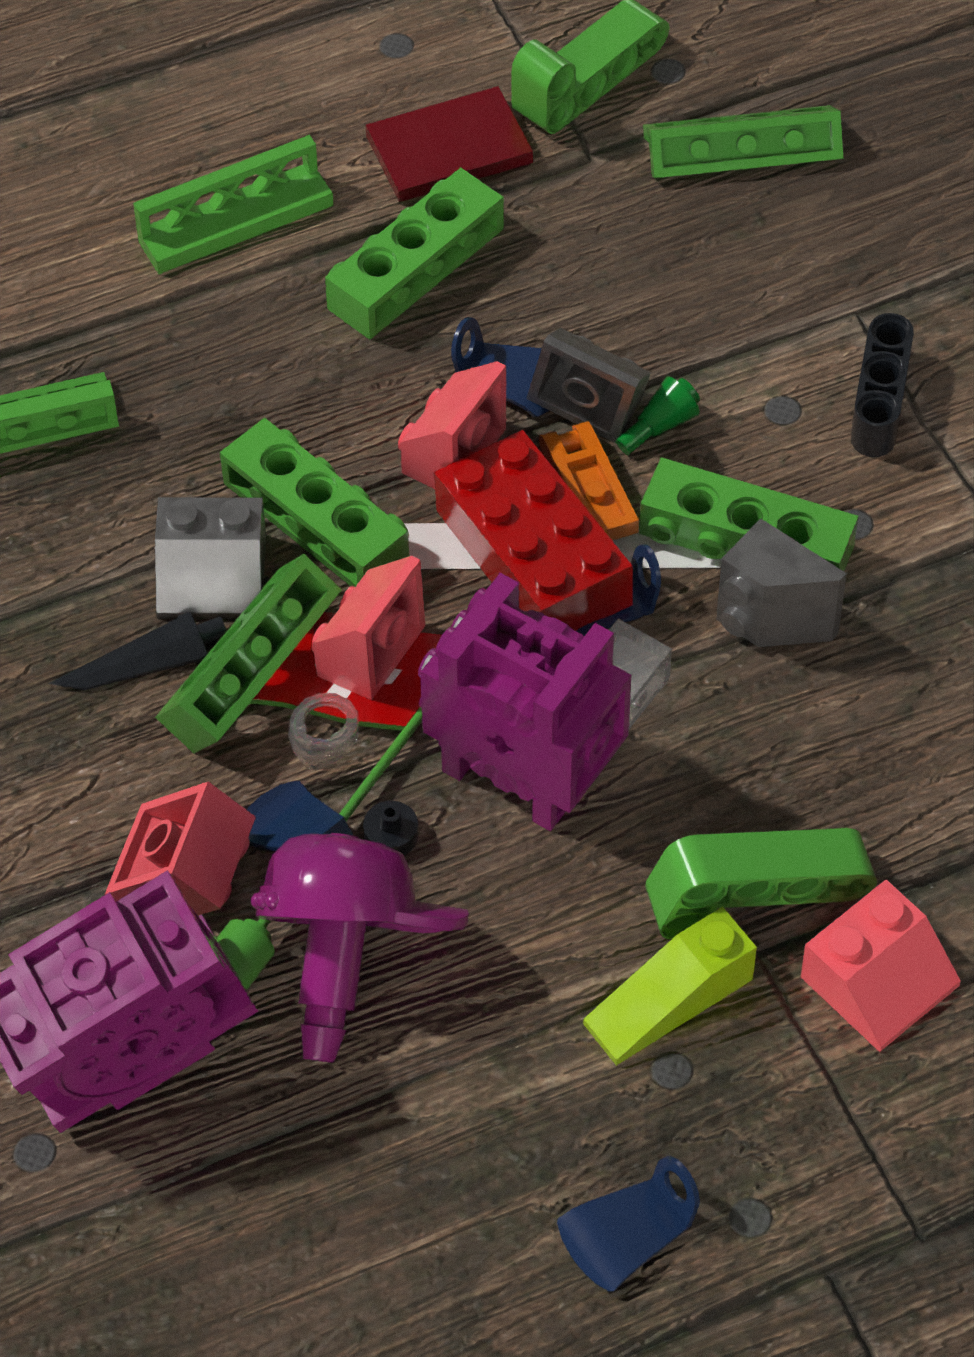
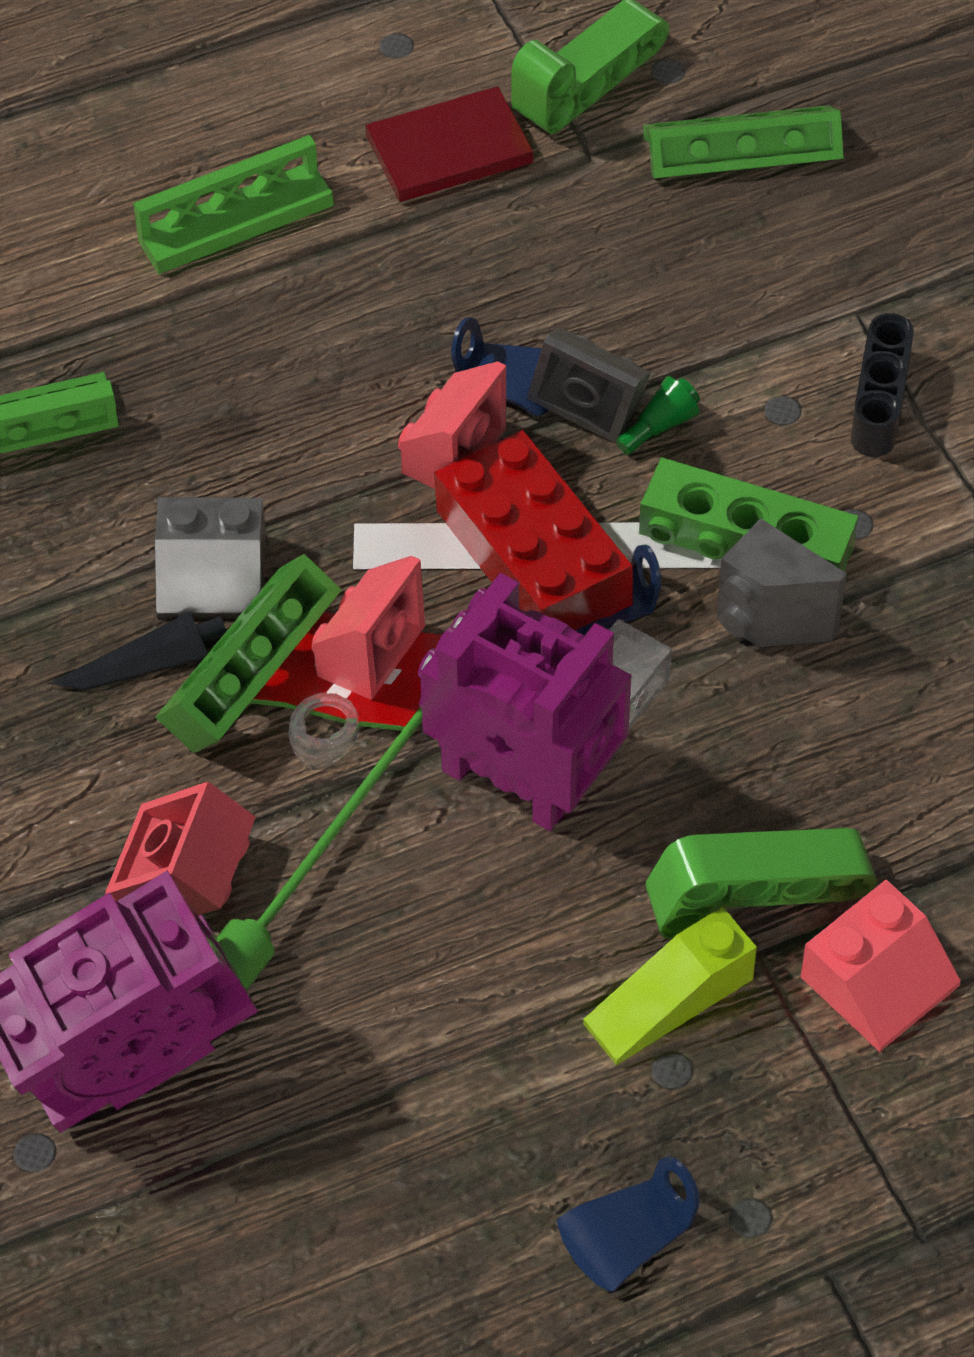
bright green brick [220,417,410,587] -> none
dark blue piece [246,781,354,851] -> none
magenta piece [251,833,469,1063] -> none
bright green brick [325,167,504,340] -> none
black tile [363,801,419,855] -> none
orange plate [539,421,639,541] -> none

